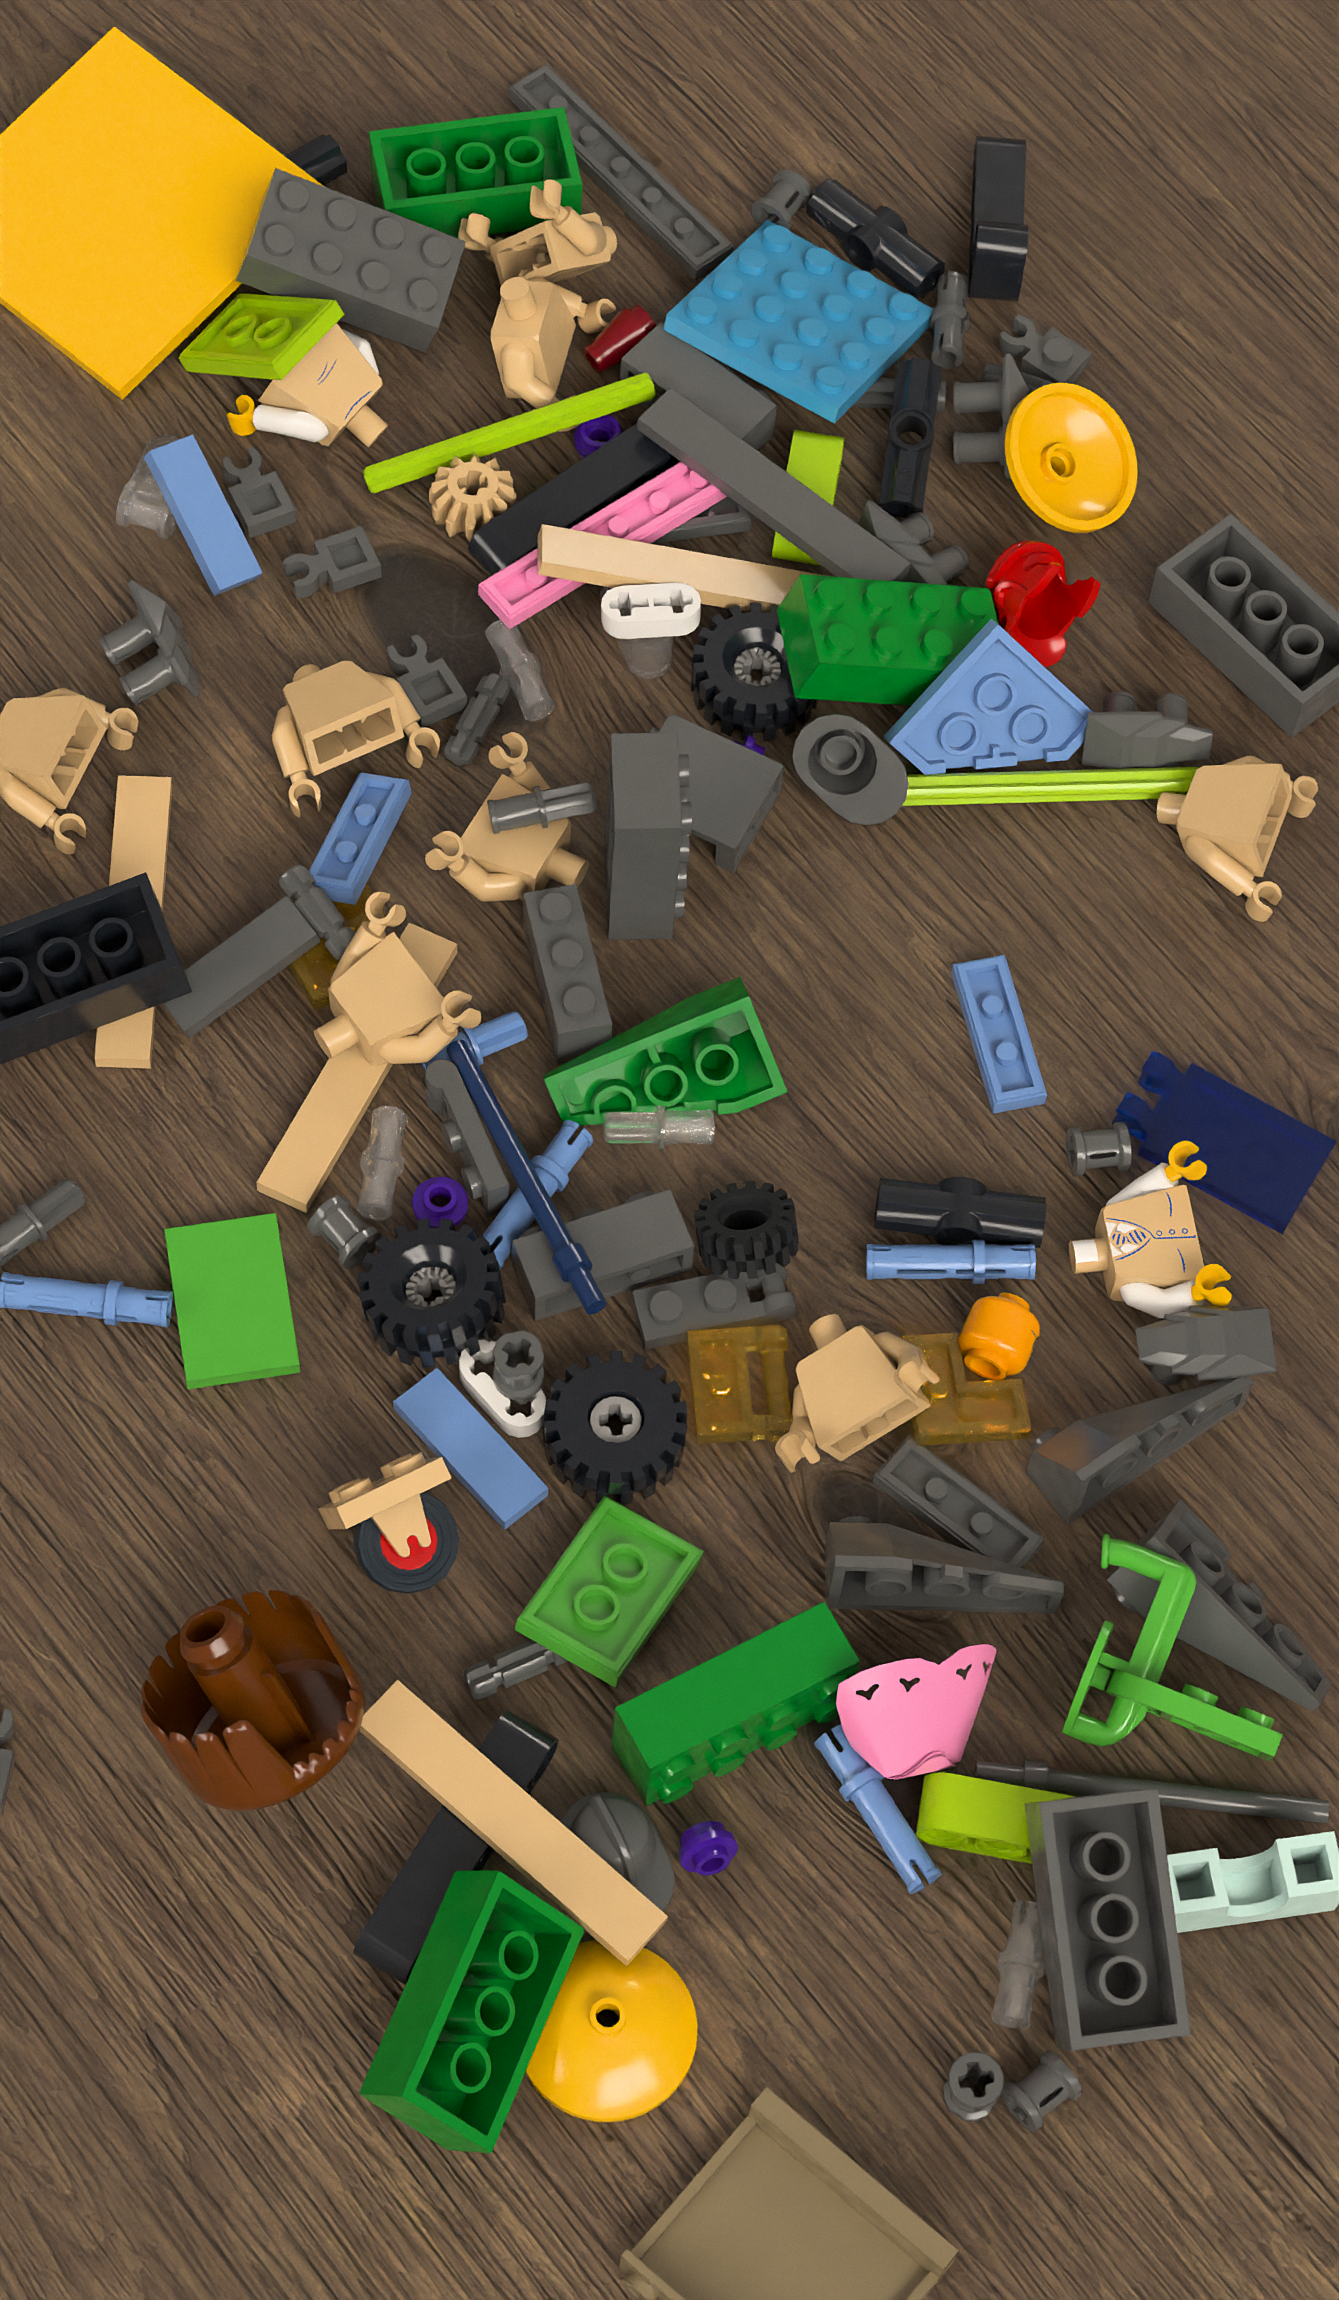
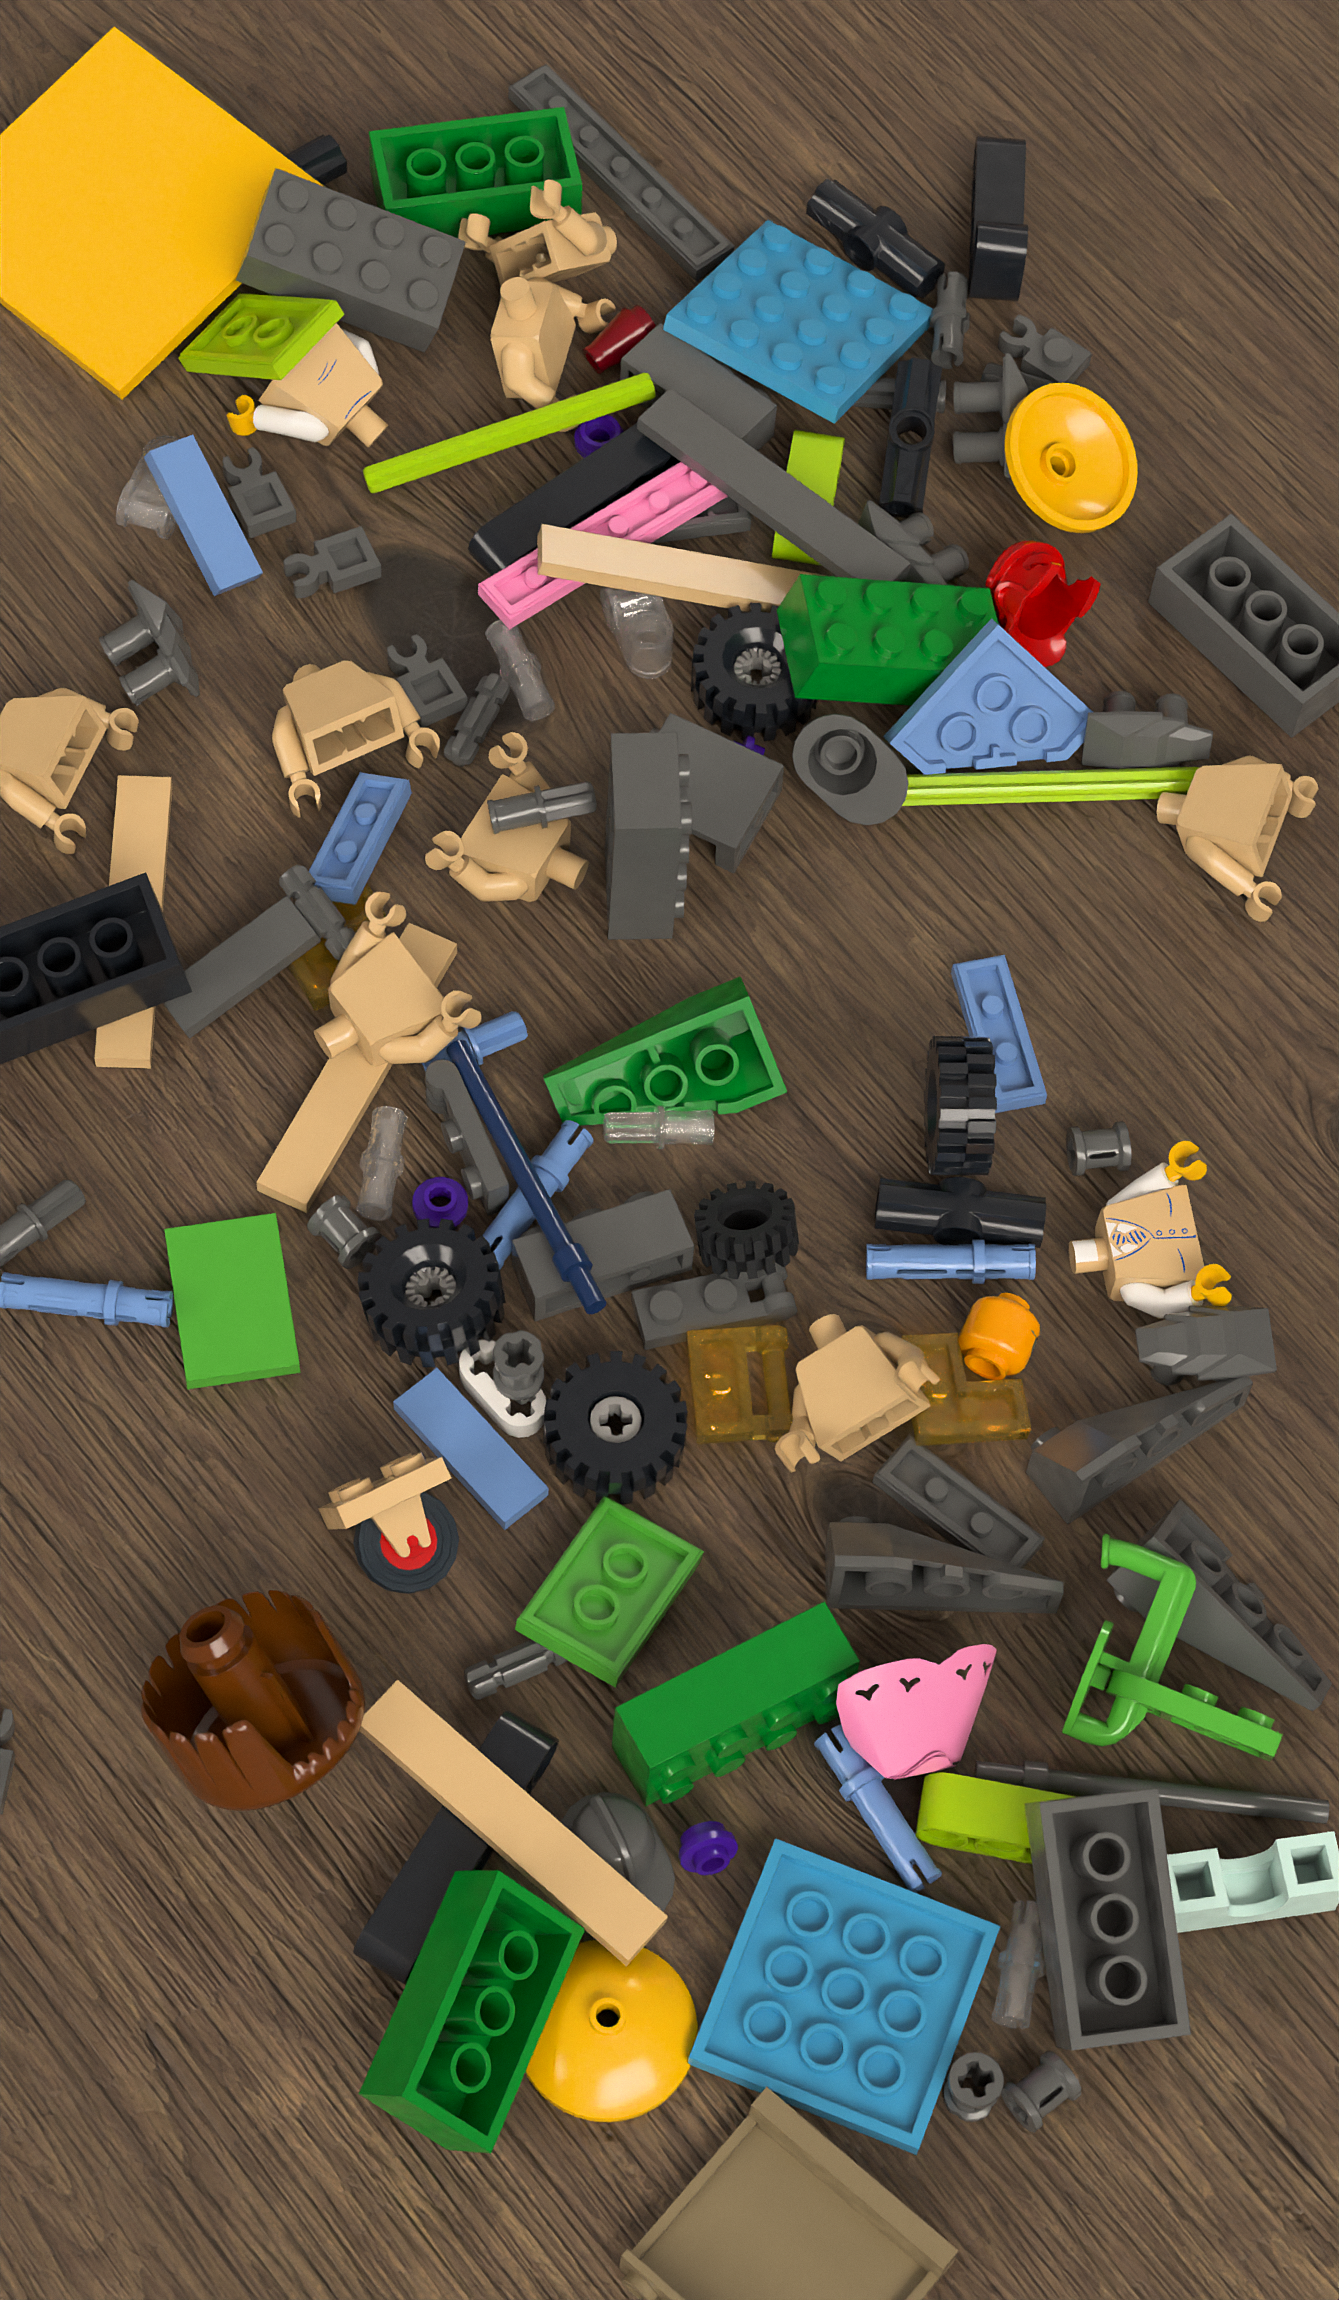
tan gear [429,452,517,542] -> none
dark grey brick [522,884,612,1065] -> none
white beam [601,583,701,639] -> none
dark grey bush [751,169,813,230] -> none
clear blue tile [1112,1051,1336,1235] -> none
none -> dark azure plate [688,1838,1001,2155]
none -> black bush [924,1036,997,1176]

